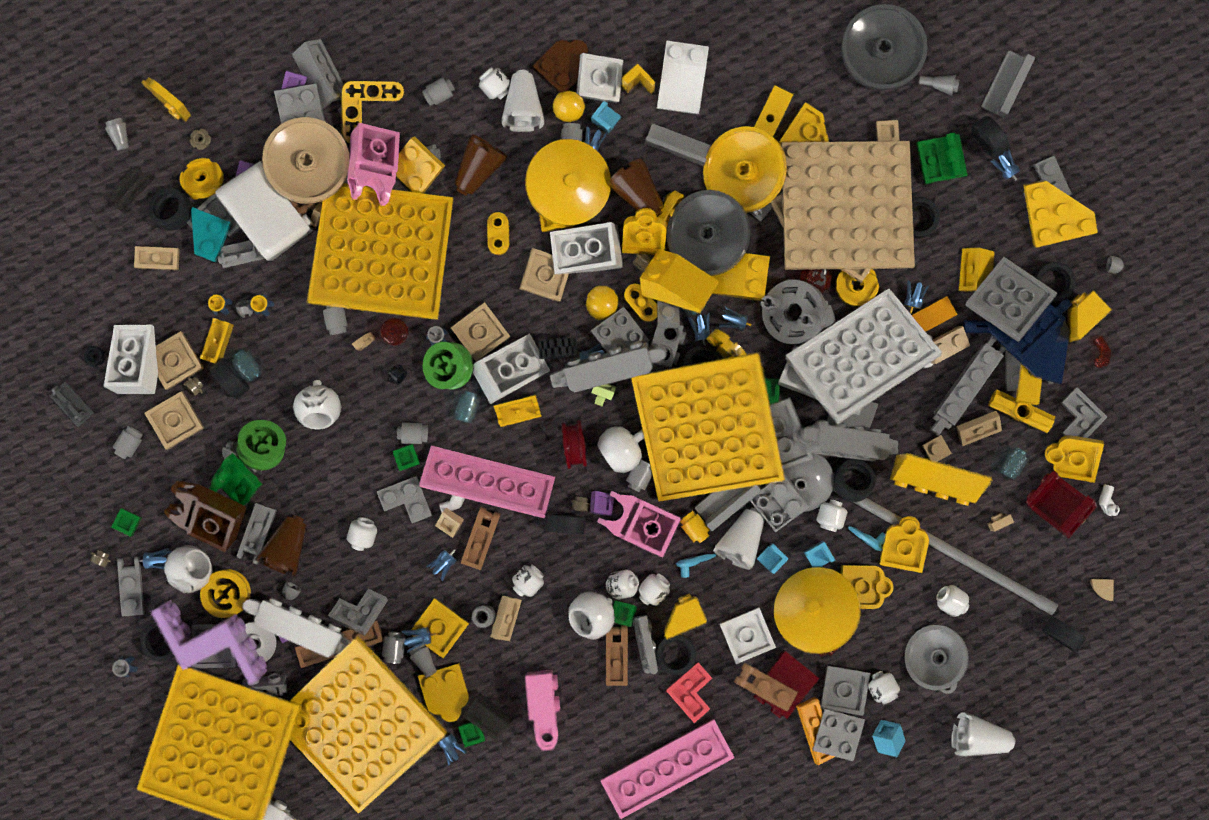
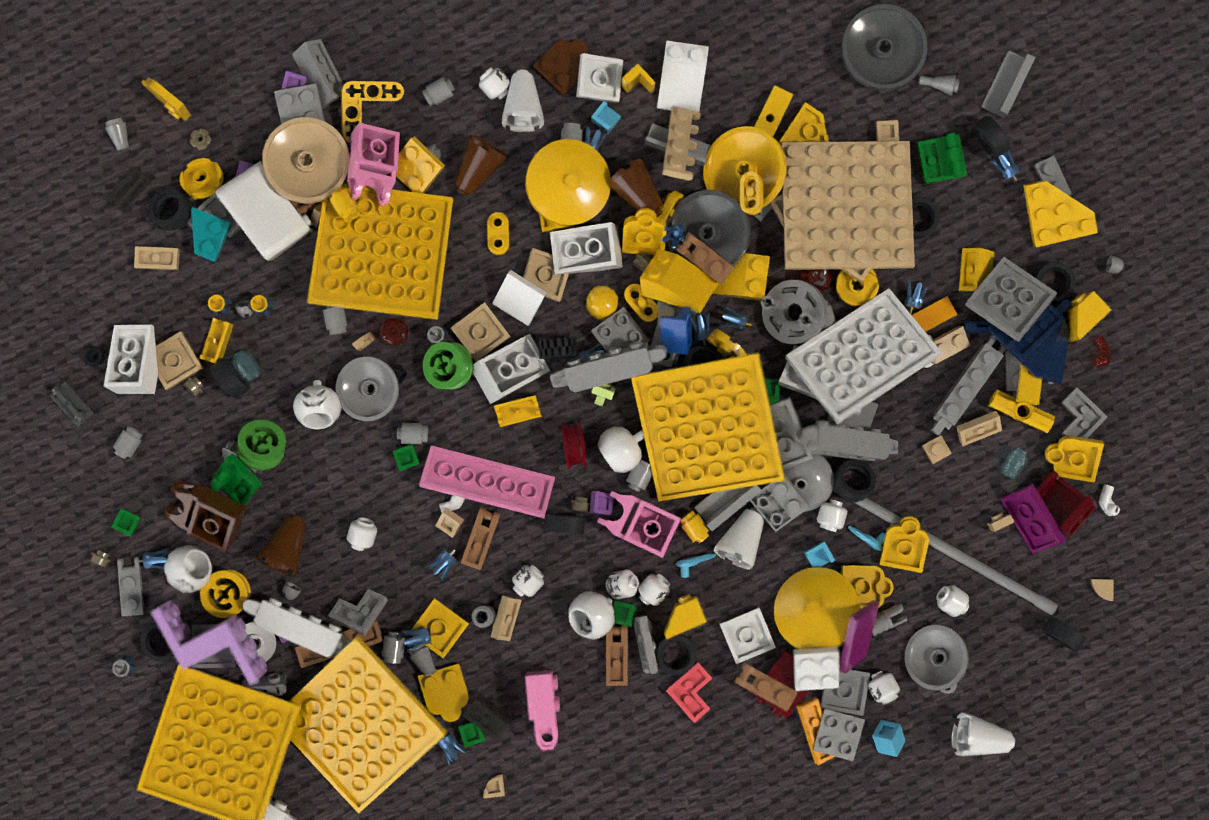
tan plate [145,391,204,450] -> none
light grey hinge [218,240,264,268] -> none
light grey hinge [237,503,277,565] -> none
light grey plate [377,476,432,523] -> none
clear light blue brick [454,391,480,423] -> none
yellow hair [553,91,585,123] -> none
bright pink plate [600,719,734,819] -> none
medium azure panel [756,543,789,574] -> none
yellow slope [890,454,992,506] -> none
none -> yellow brick [330,188,360,222]
none -> light grey dish [336,357,399,421]
none -> tan tile [483,774,505,798]
none -> white tile [492,270,547,326]
none -> blue panel [660,307,692,355]
none -> tan hinge [662,106,700,180]
none -> flat silver piece [662,223,686,249]
none -> medium nougat plate [676,232,735,284]
none -> yellow plate [740,171,763,215]
none -> white plate [794,647,839,691]
none -> magenta tile [839,600,879,674]
none -> light grey hinge [872,604,908,636]
none -> magenta tile [1000,484,1066,554]

